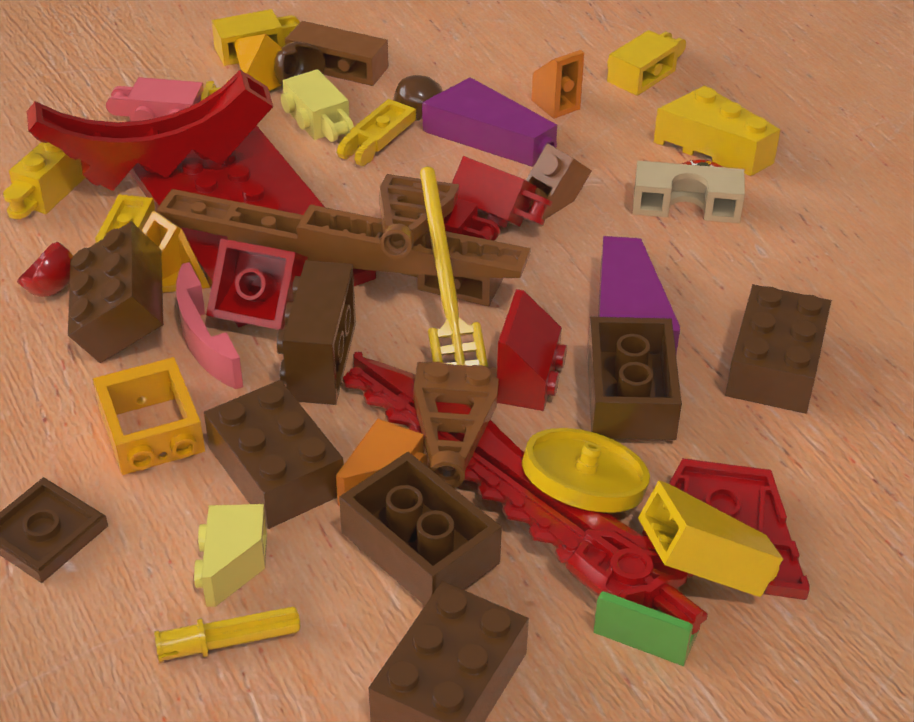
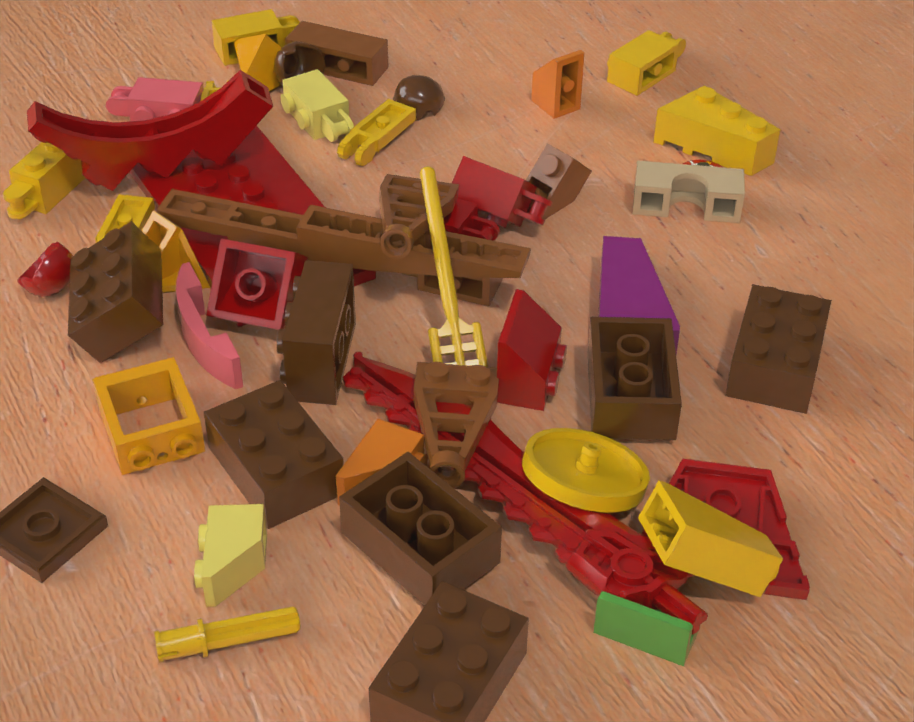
magenta slope [422,77,557,167] -> none

